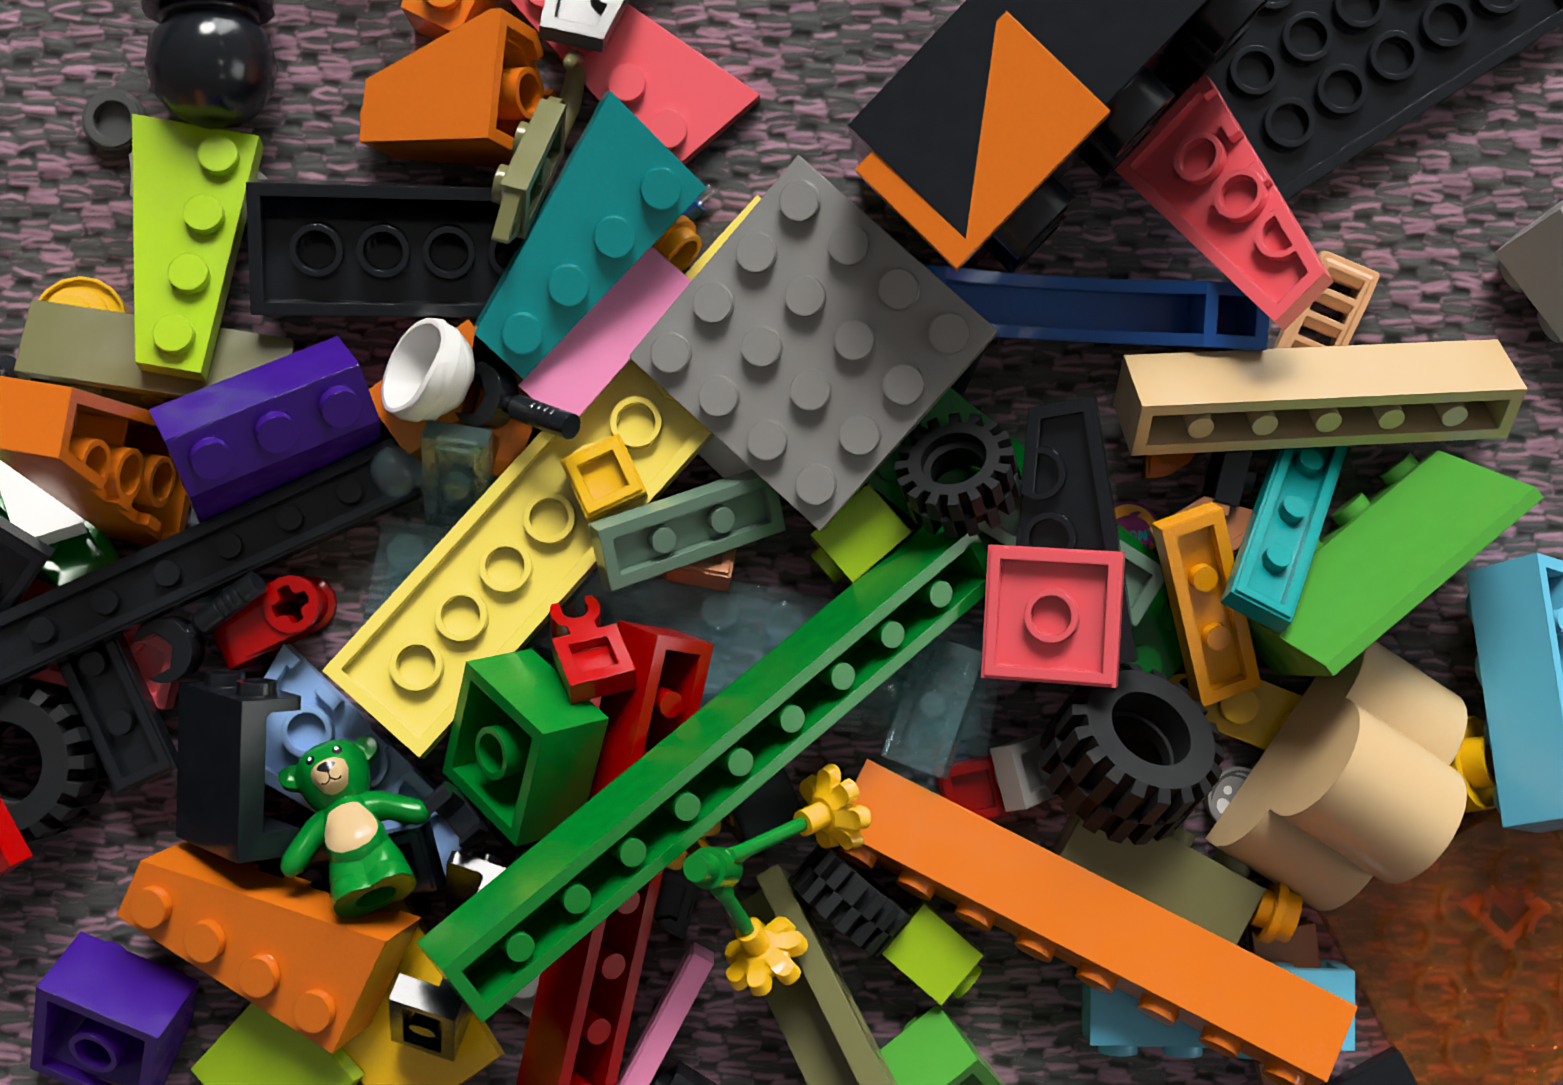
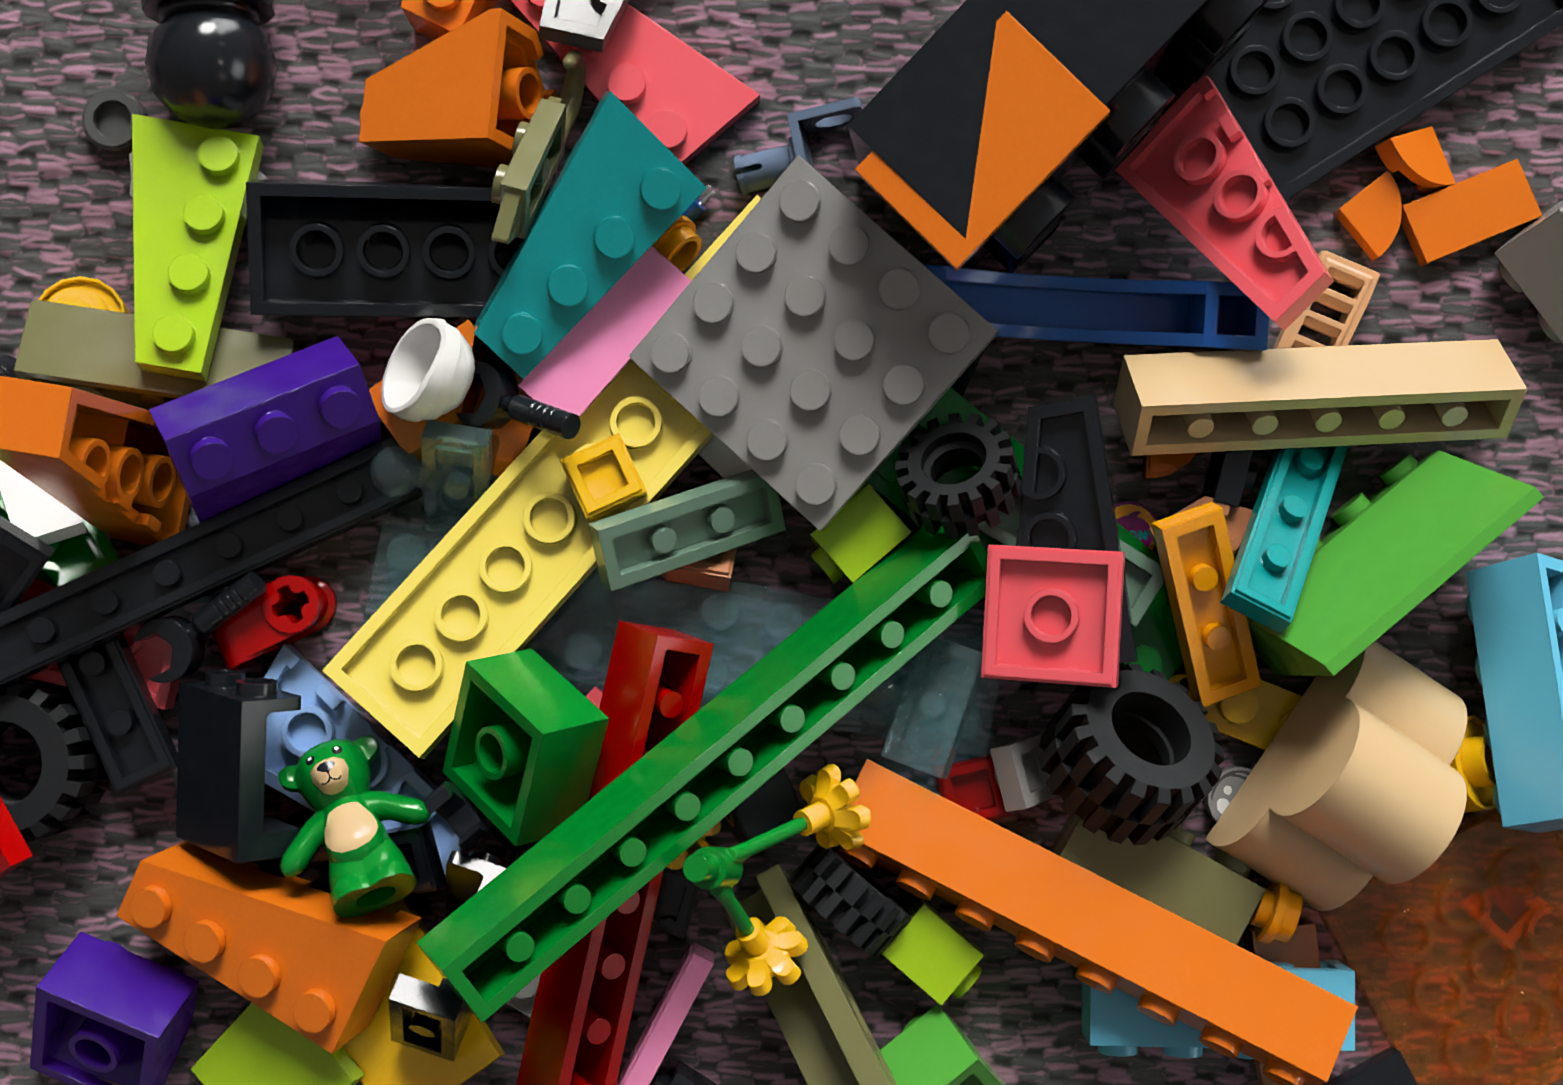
red plate [550,595,636,704] -> none
none -> sand blue bracket [734,97,864,196]
none -> orange tile [1333,170,1402,261]
none -> orange tile [1375,126,1456,193]
none -> orange tile [1401,158,1543,267]

